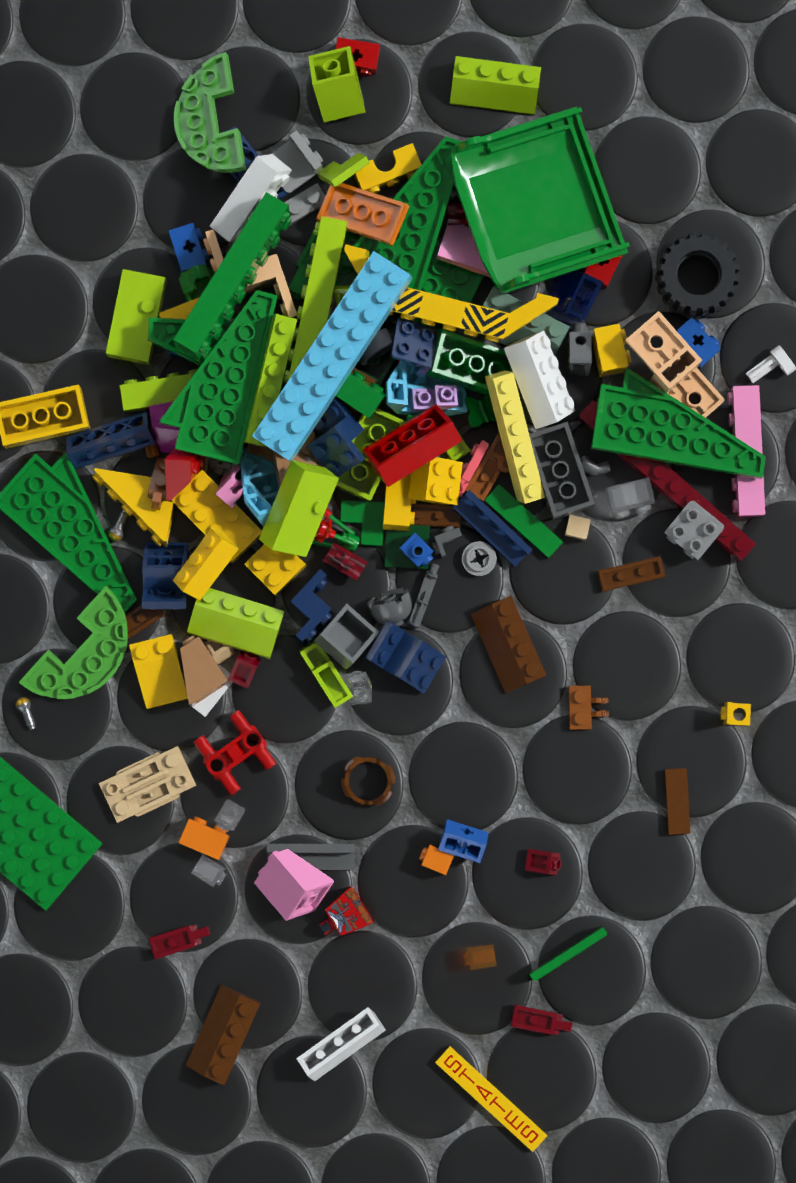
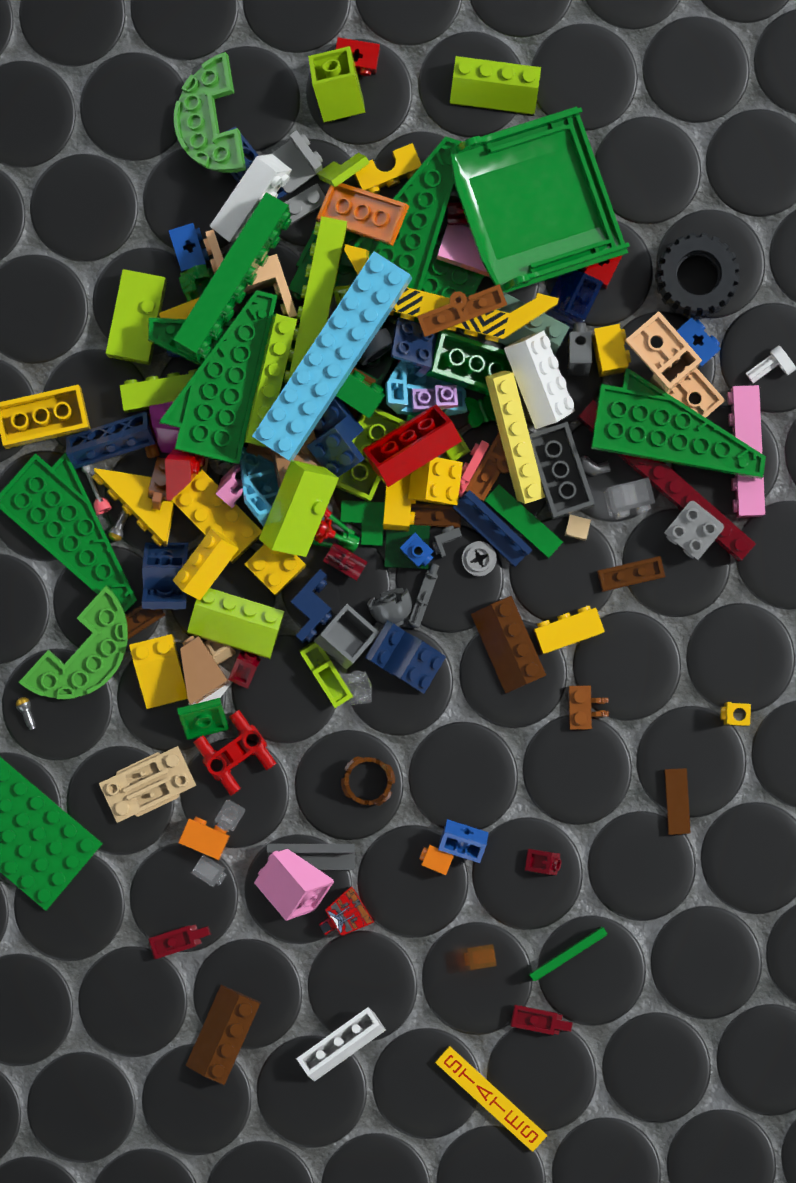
none -> hinge [82,465,112,515]
none -> green tile [177,698,229,740]
none -> dark orange hinge [417,284,507,337]
none -> yellow brick [534,605,605,655]

